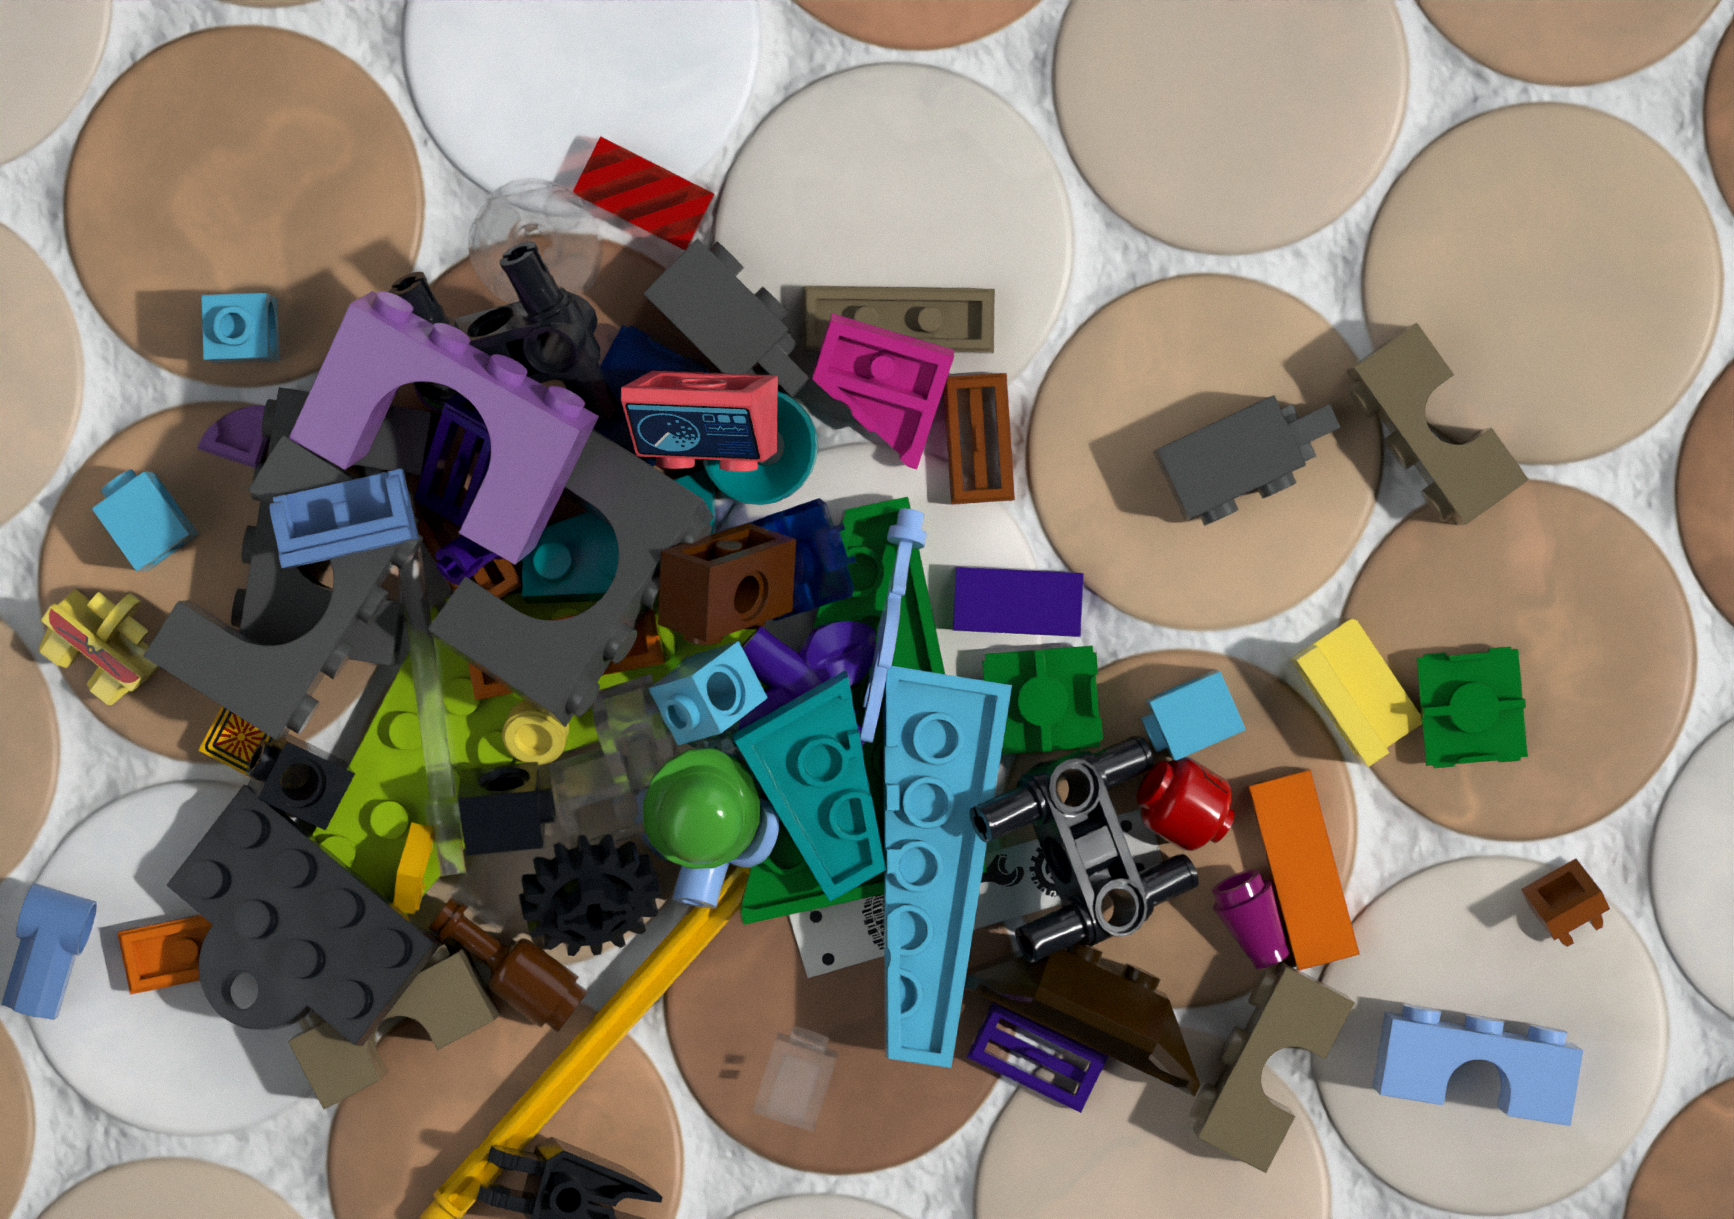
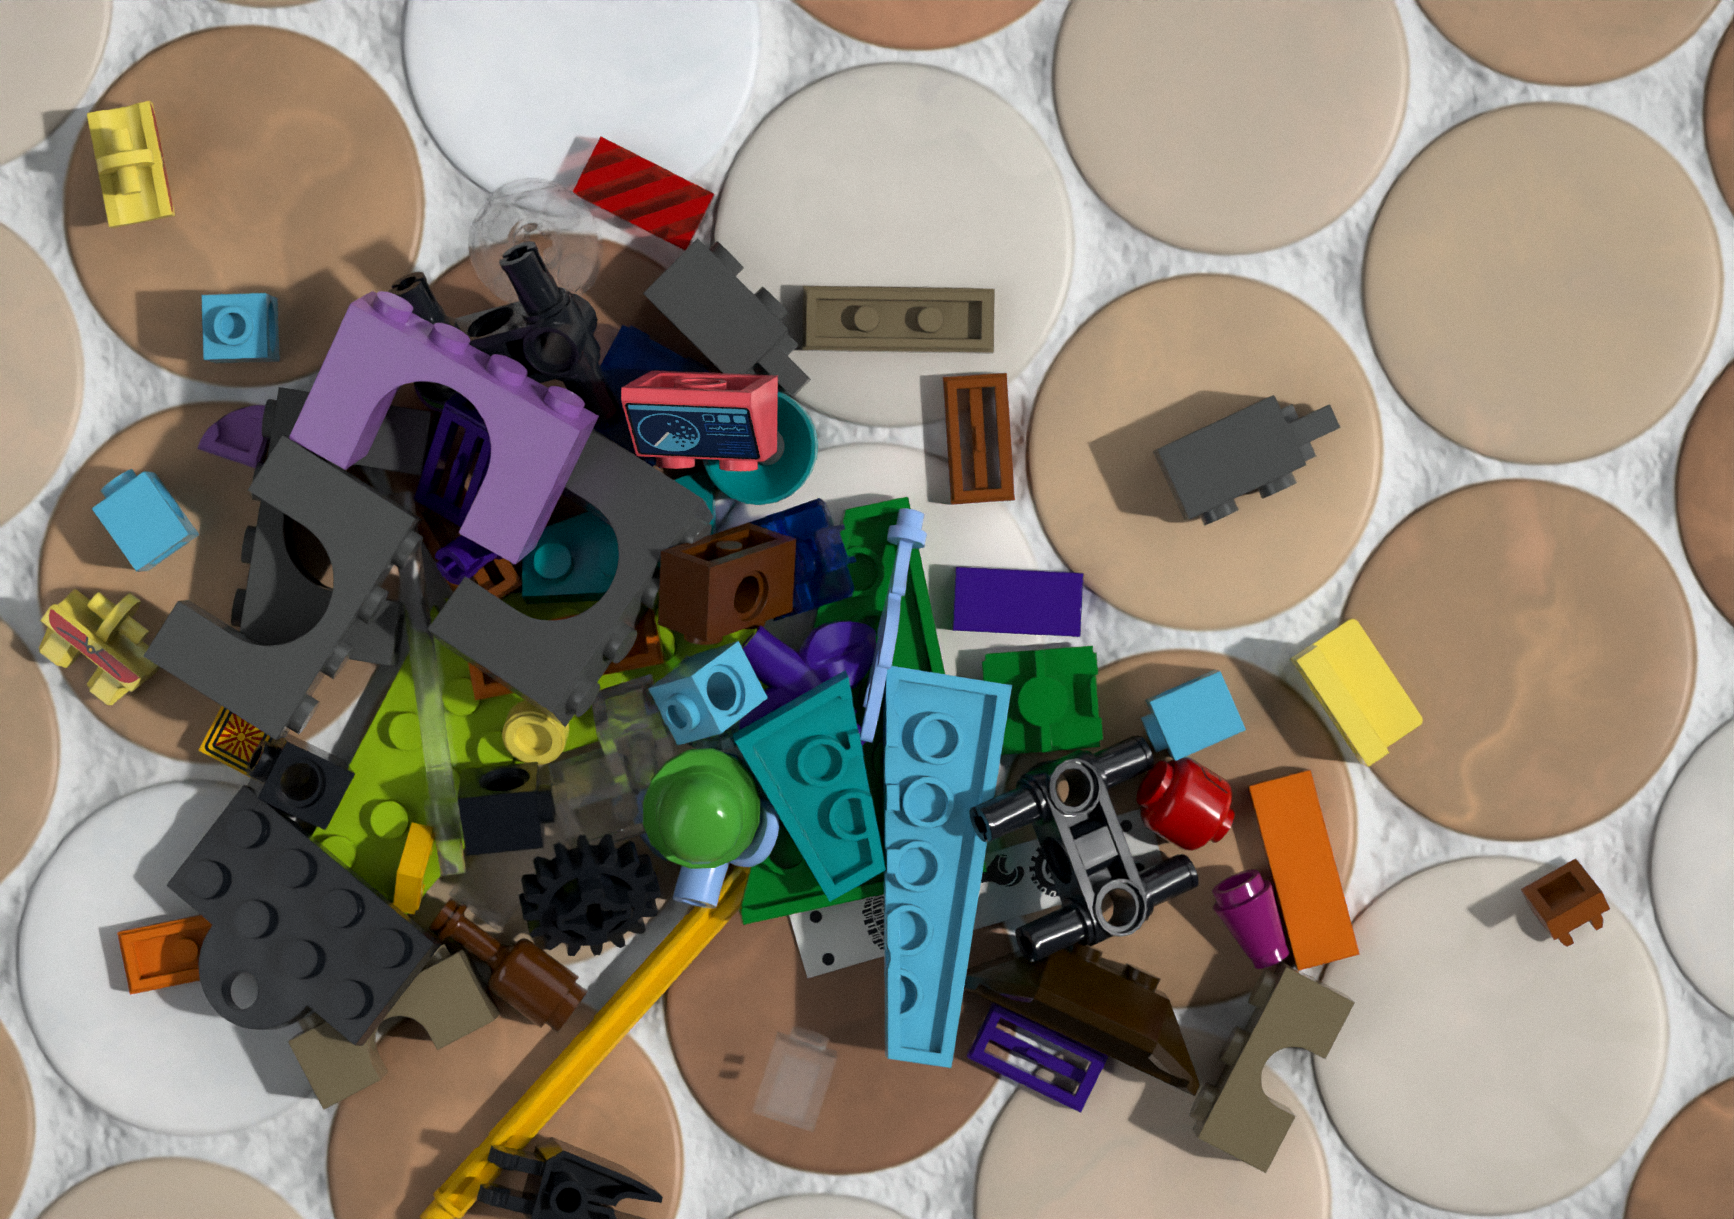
medium blue piece [2,883,97,1020] -> none
medium blue hinge [269,469,419,568] -> none
dark pink wing [812,313,954,470] -> none
dark tan arch [1346,323,1529,525] -> none
light blue arch [1372,1004,1583,1126] -> none
green piece [1416,646,1528,768] -> none
none -> light yellow hips [86,101,175,228]

